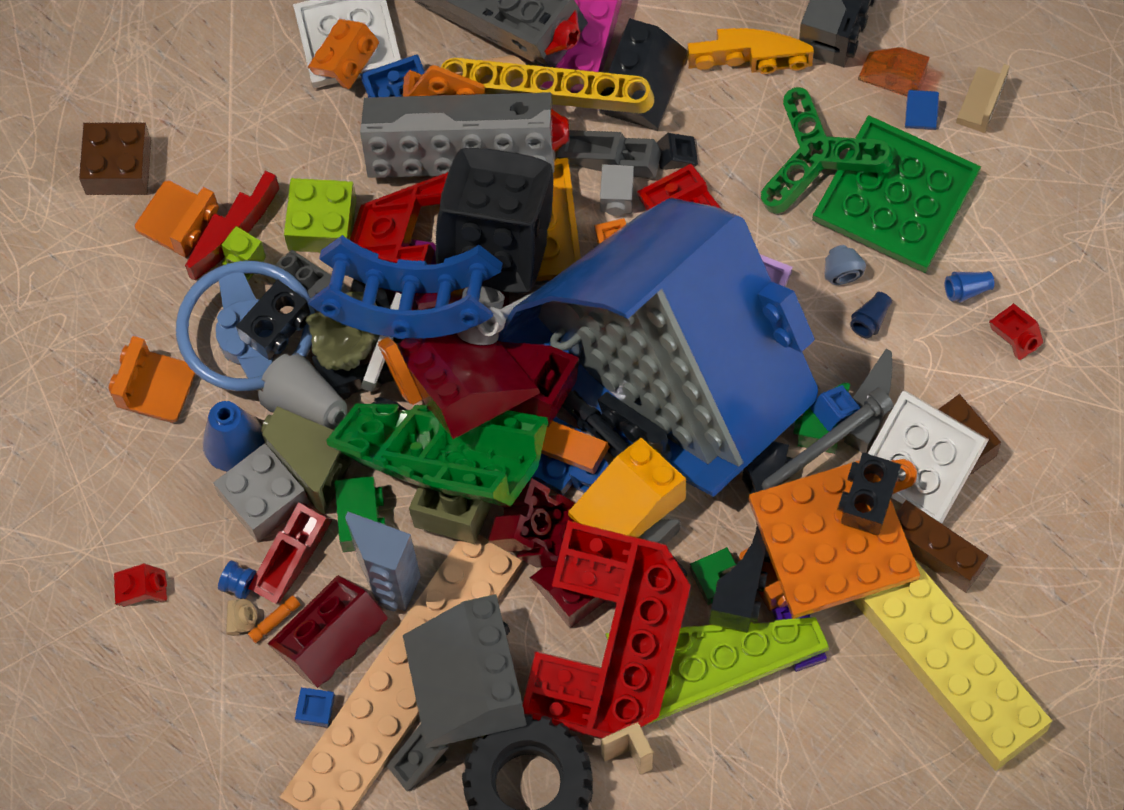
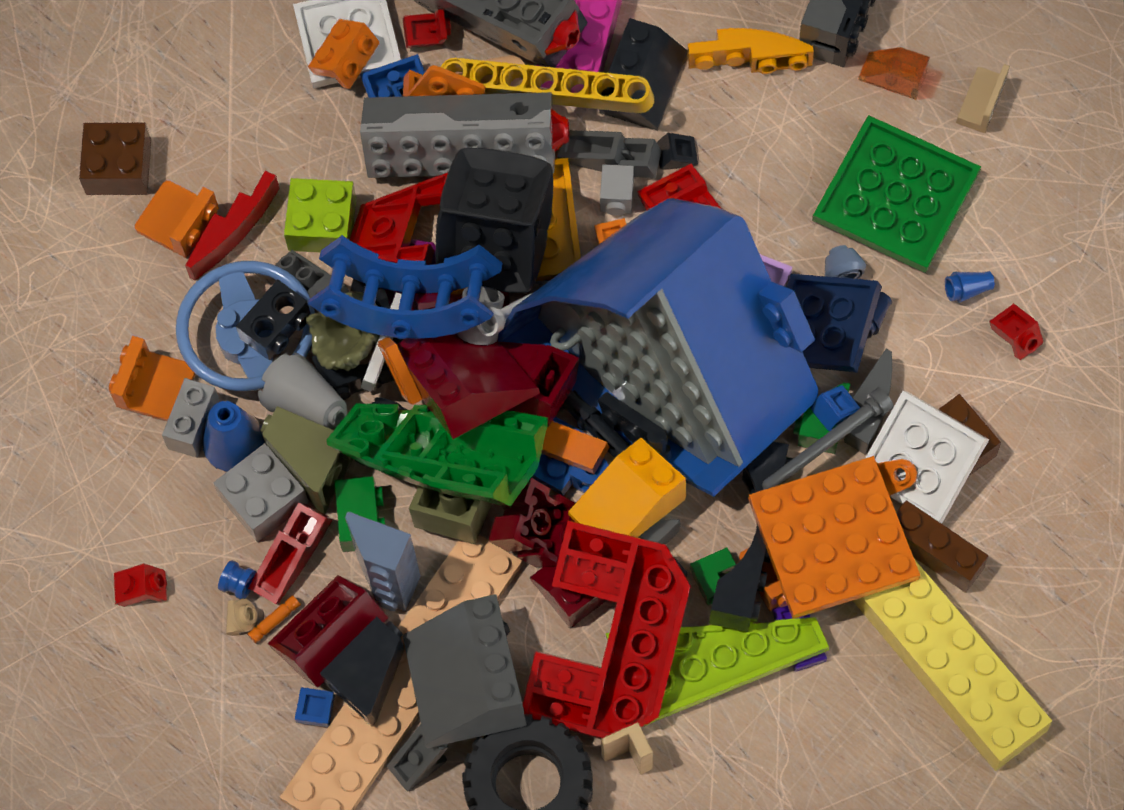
lime brick [221,226,266,281] -> none
green piece [761,87,893,214] -> none
black brick [837,452,901,535] -> none
blue slope [905,90,939,130] -> none
none -> light grey brick [162,378,220,458]
none -> black slope [320,616,405,727]
none -> red bracket [402,9,451,48]
none -> dark blue plate [786,274,882,373]

